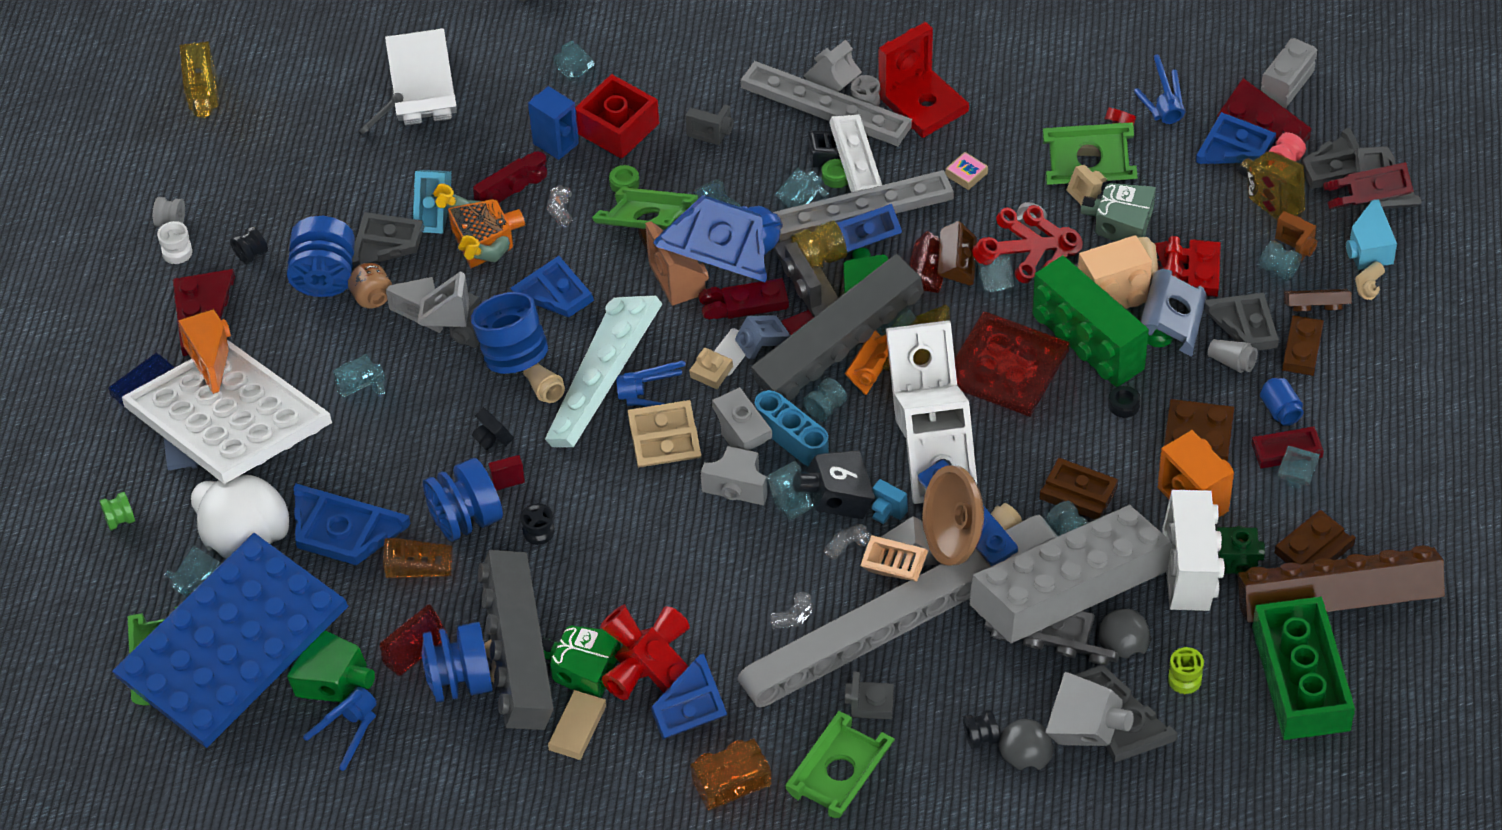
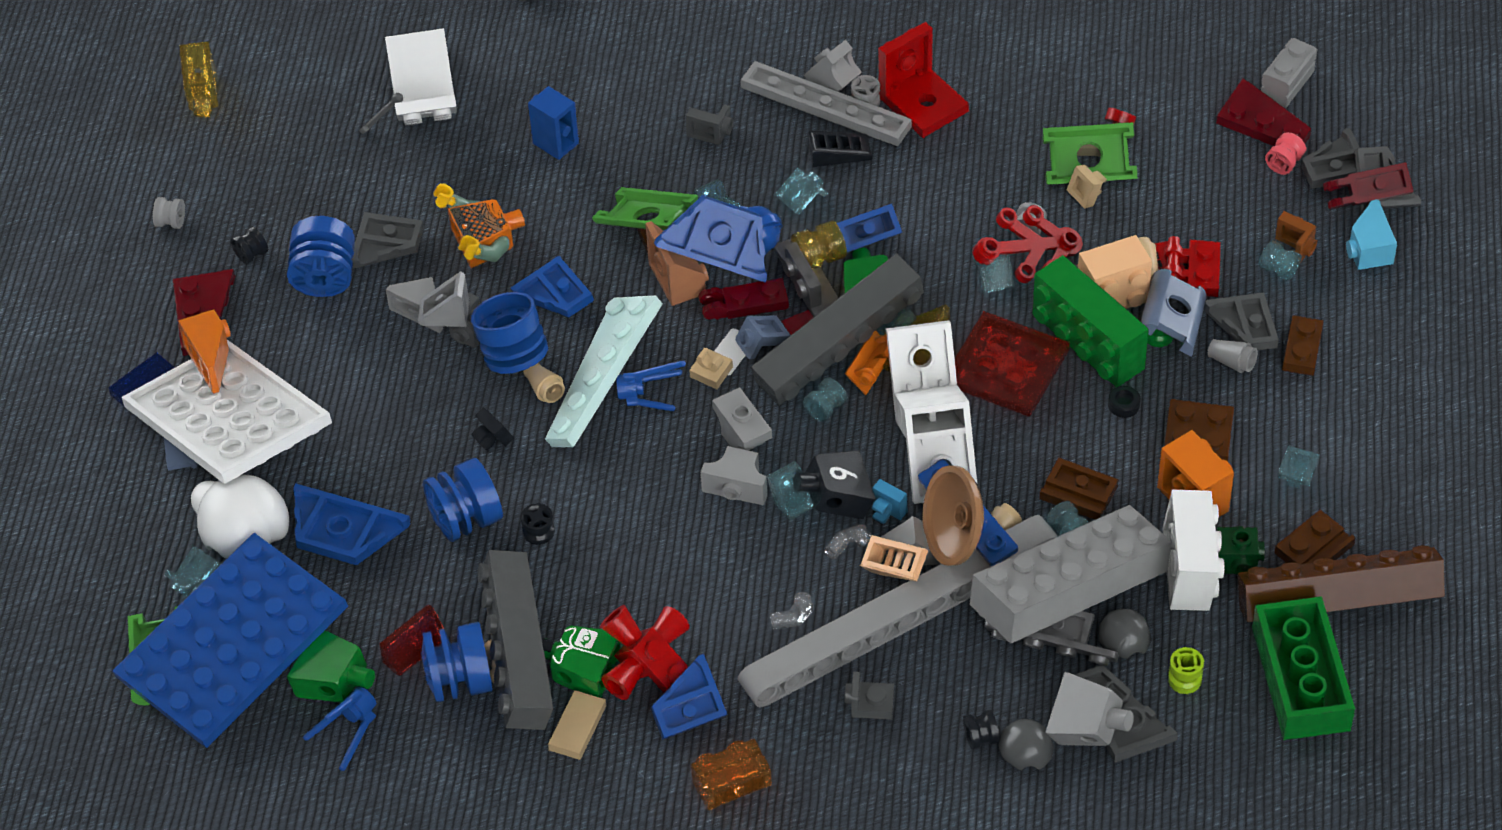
bright green wheel [99,492,135,530] -> none
white wheel [157,221,193,264] -> none
clear light blue bracket [333,354,386,398] -> none
medium nougat head [348,263,392,308] -> none
clear orange slope [383,538,453,578] -> none
medium azure slope [413,170,452,234] -> none
dark red hinge [473,151,547,204] -> none
dark red tile [488,455,525,491] -> none
clear arm [547,185,572,227] -> none
clear light blue tile [553,40,594,81] -> none
red brick [575,74,659,159] -> none
bright green tile [609,165,640,193] -> none
tan slope [627,400,701,468] -> none
dark azure beam [754,390,829,466] -> none
light grey plate [773,170,954,242] -> none
bright green piece [785,711,895,818] -> none
bright green tile [822,159,848,188] -> none
white tile [829,114,882,193] -> none
clear red slope [909,231,944,293] -> none
reddish brown slope [938,221,977,286] -> none
tile [945,152,988,190] -> none
sand green torso [1081,183,1156,241] -> none
blue plant [1134,54,1186,124] -> none
blue wing [1196,112,1276,164] -> none
clear yellow torso [1239,152,1306,220] -> none
dark red tile [1251,426,1324,469] -> none
blue brick [1260,378,1304,426] -> none
reddish brown plate [1284,289,1352,311] -> none
tan arm [1355,261,1385,300] -> none

